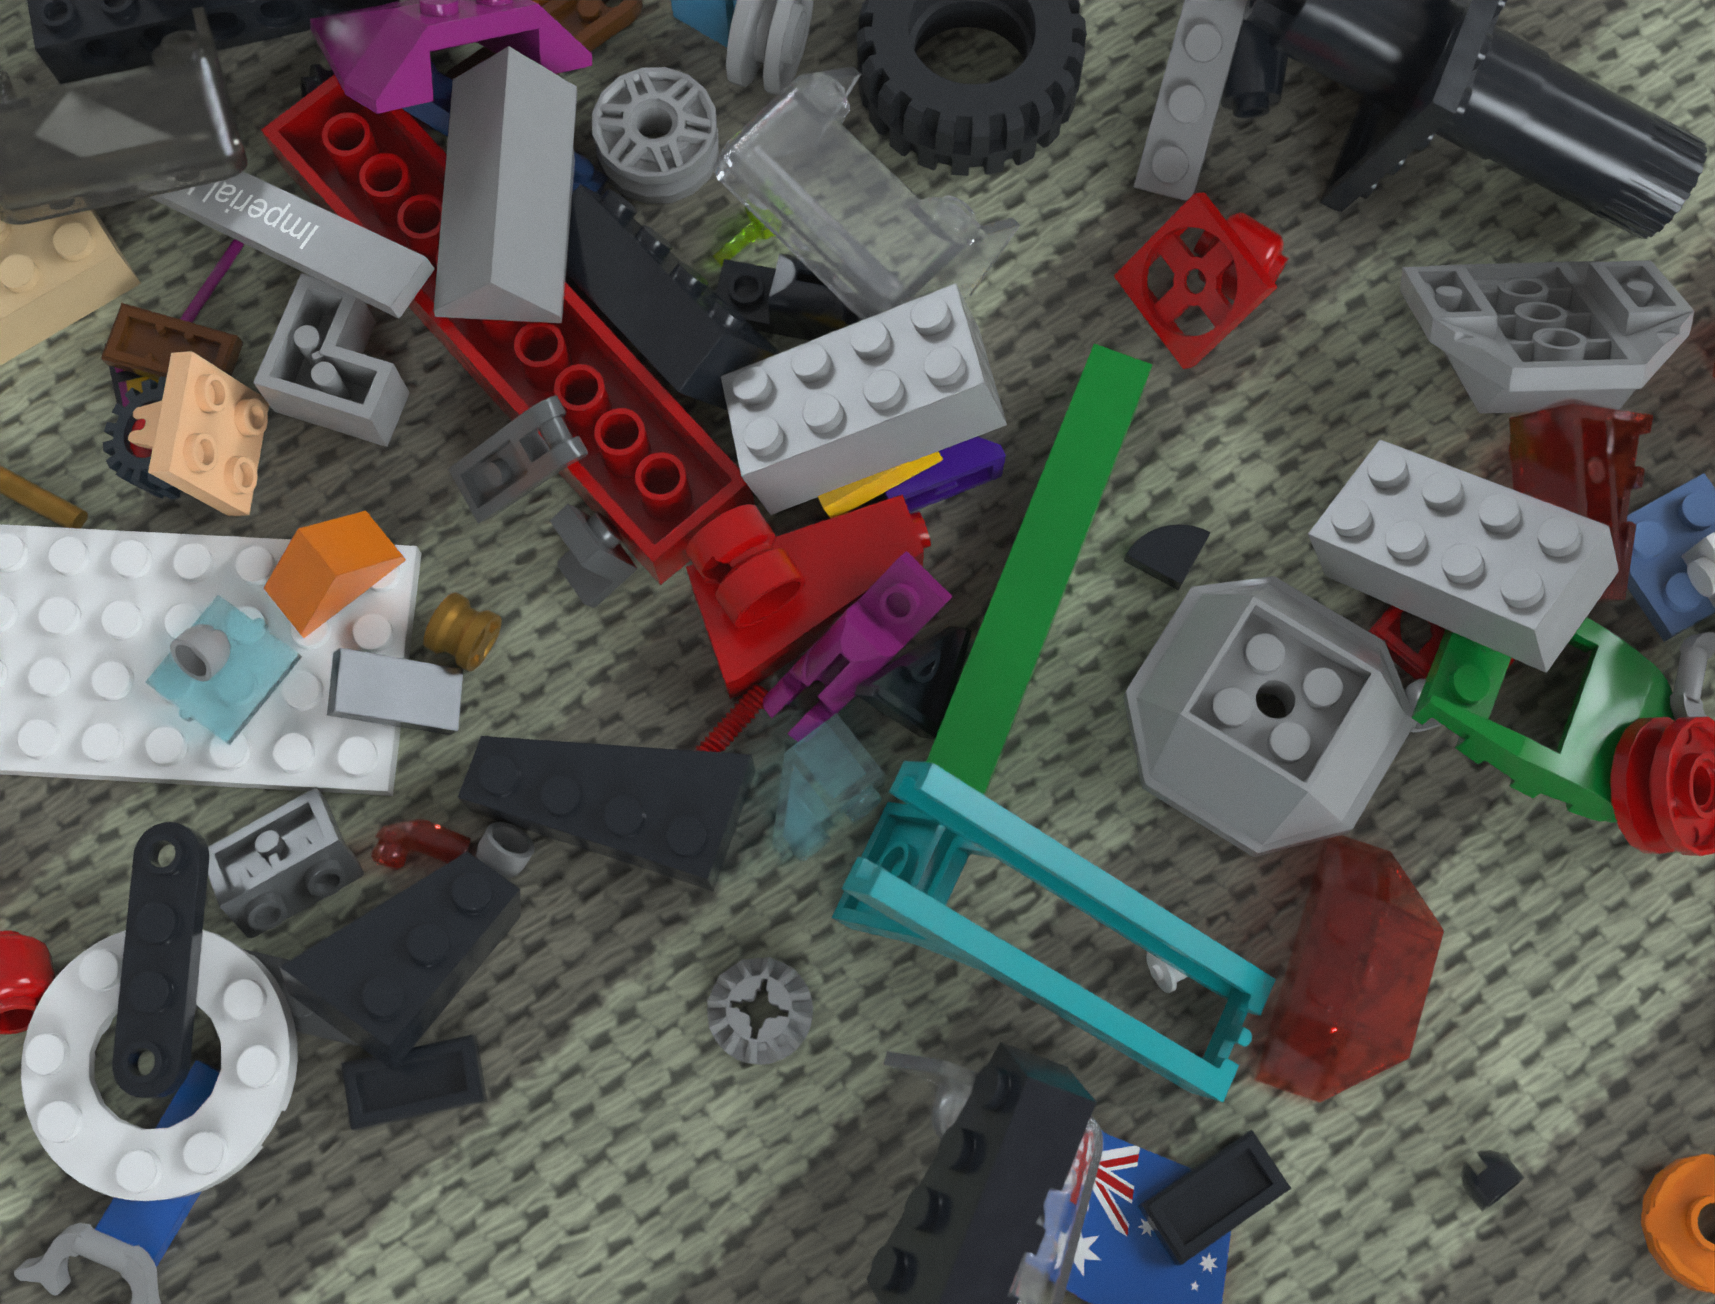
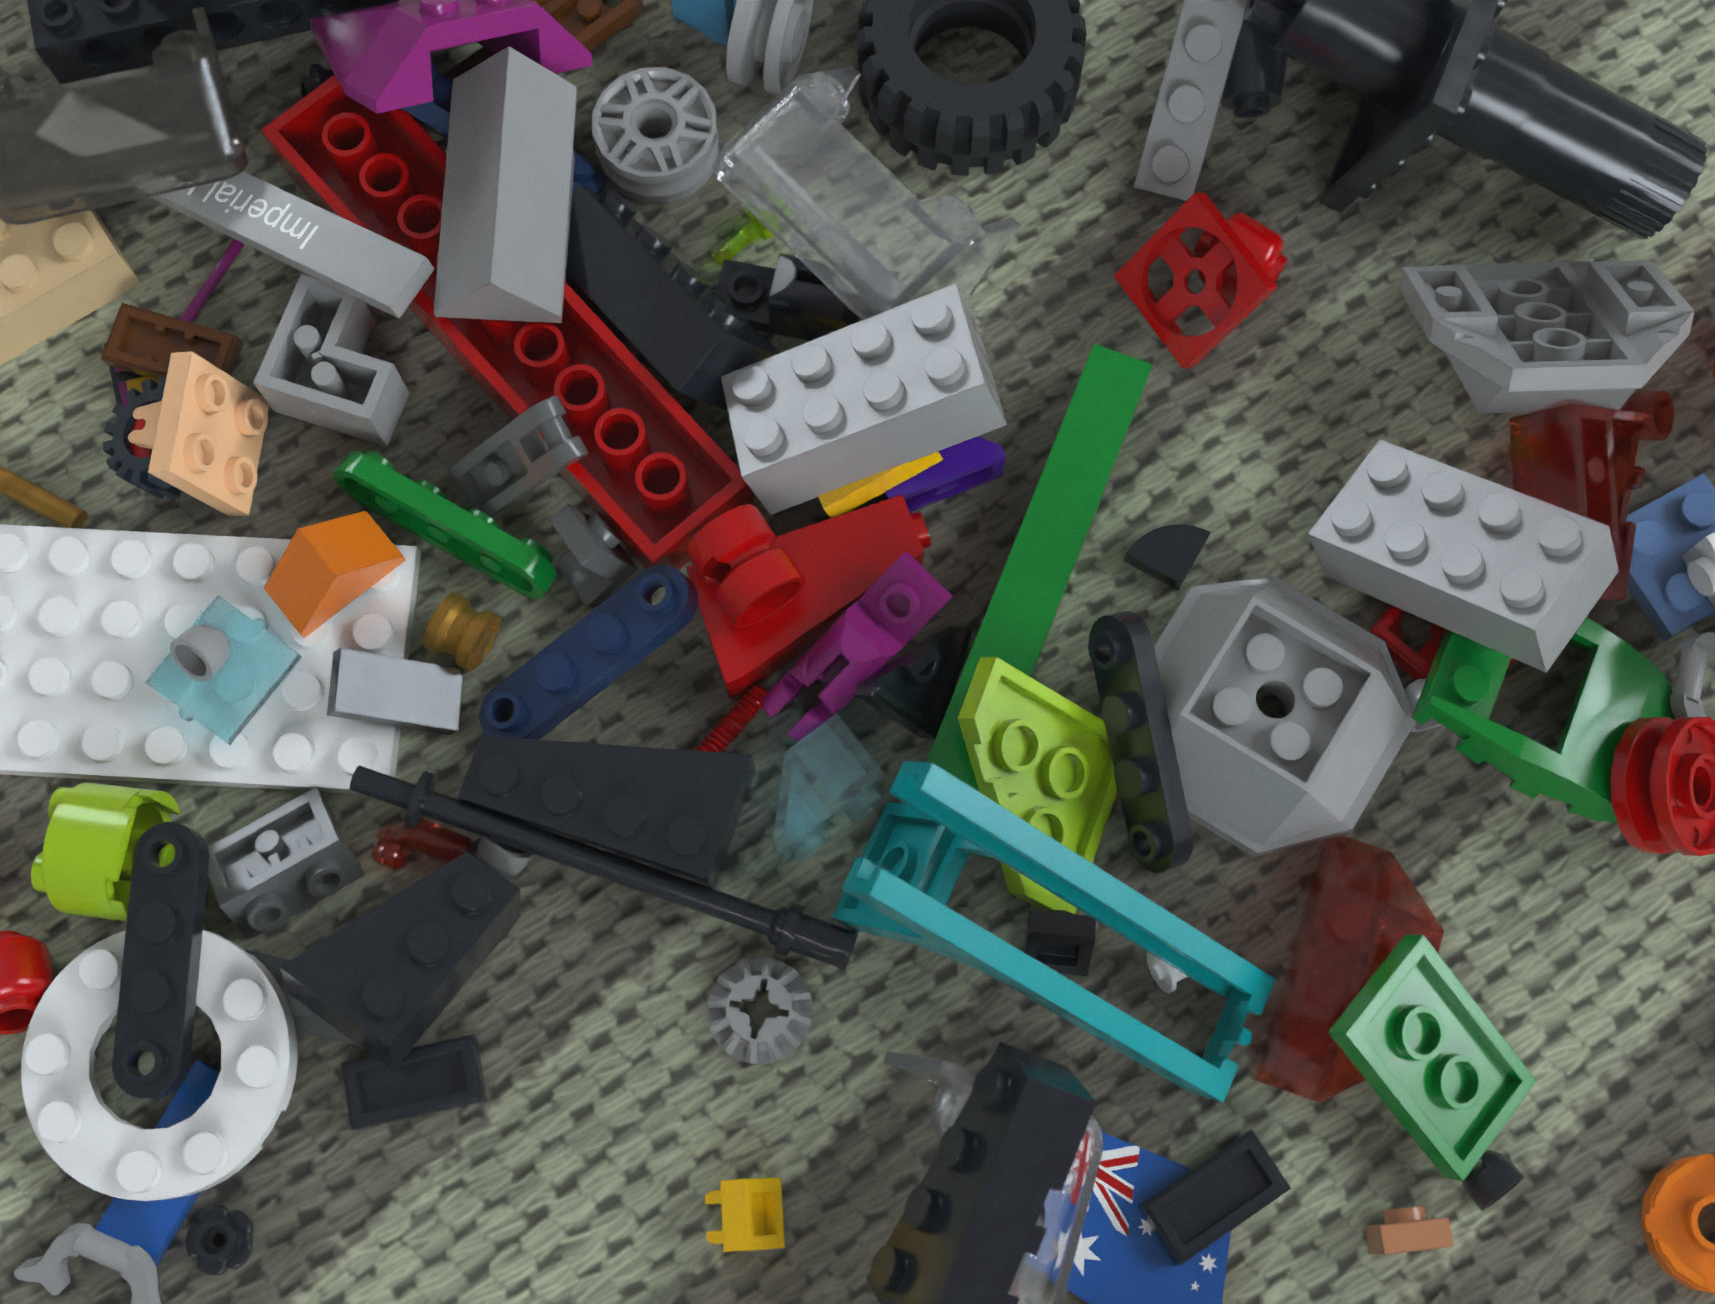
none -> lime brick [31,782,181,922]
none -> black plate [185,1205,253,1276]
none -> green plate [332,450,557,600]
none -> black bar [350,765,858,971]
none -> dark blue plate [479,565,698,740]
none -> yellow tile [705,1178,785,1252]
none -> lime plate [958,657,1118,914]
none -> black plate [1023,910,1096,976]
none -> black plate [1088,611,1193,873]
none -> plate [1328,934,1537,1181]
none -> nougat plate [1365,1205,1454,1255]
none -> clear red hinge [1619,391,1674,441]

